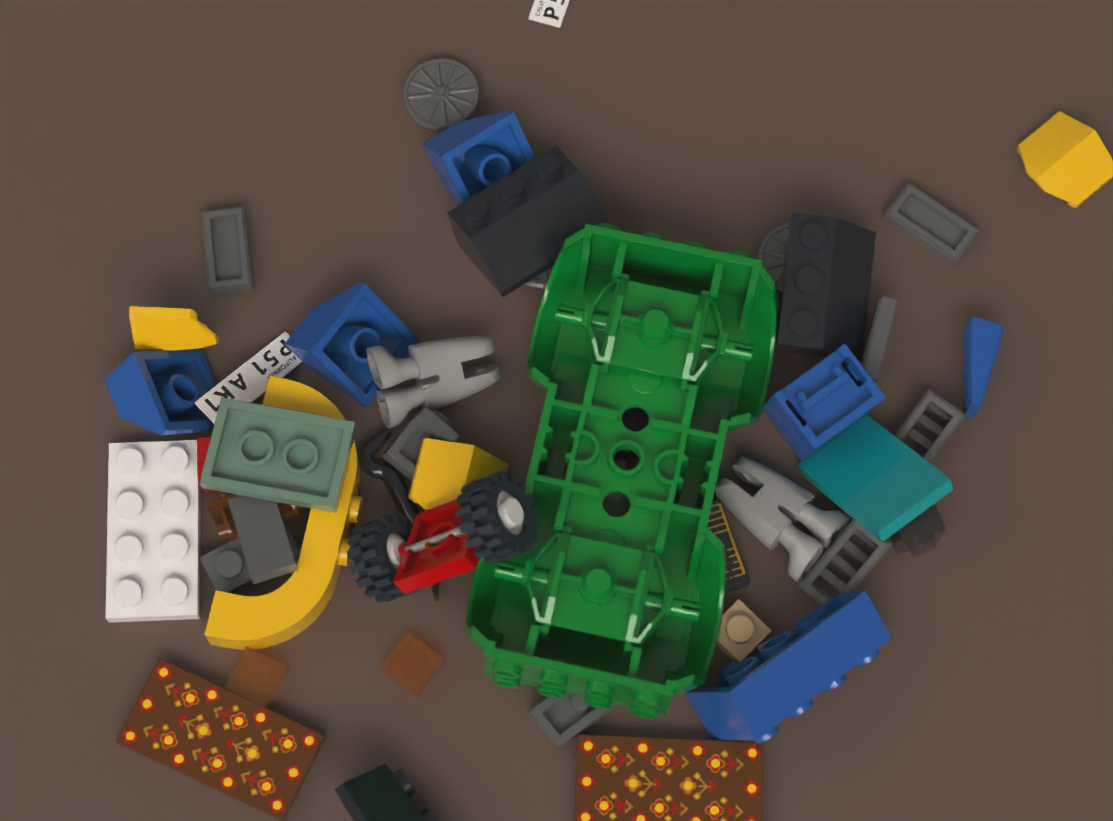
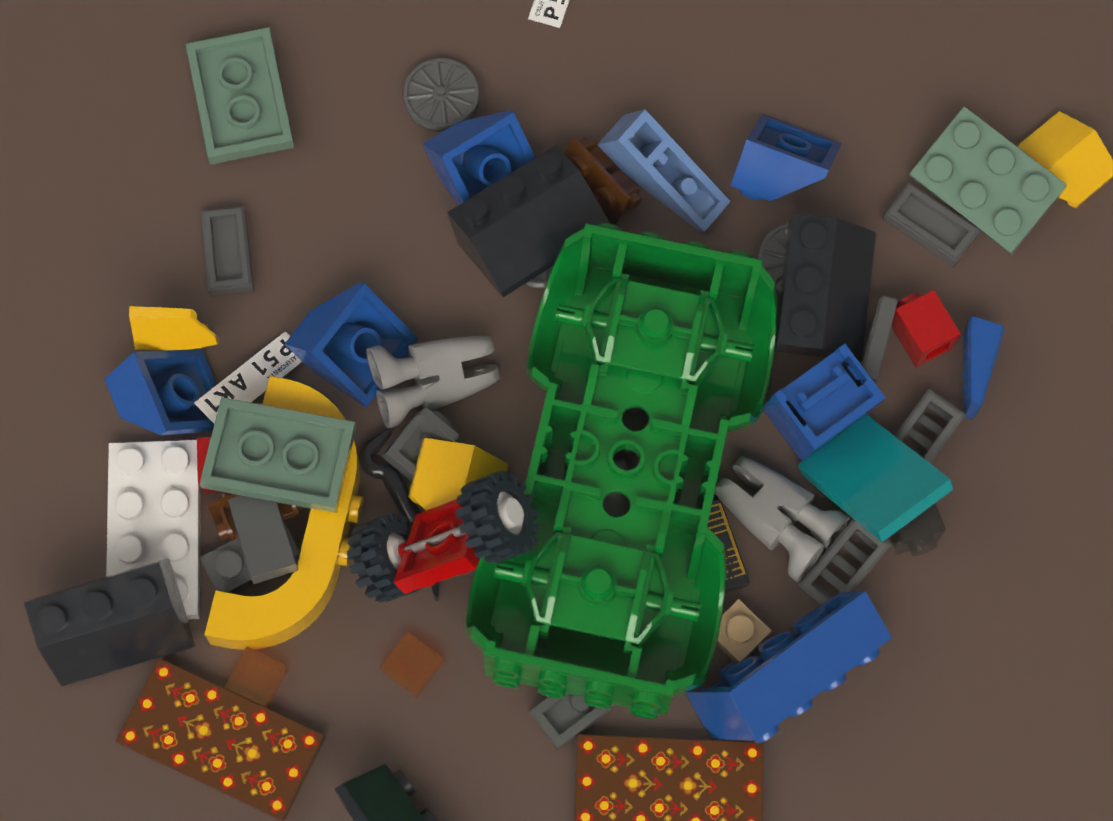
none -> black slope [24,558,195,686]
none -> sand green plate [186,27,294,165]
none -> reddish brown hinge [564,137,642,225]
none -> medium blue slope [597,109,731,233]
none -> blue slope [730,114,842,201]
none -> red brick [891,290,961,368]
none -> sand green plate [909,106,1067,255]

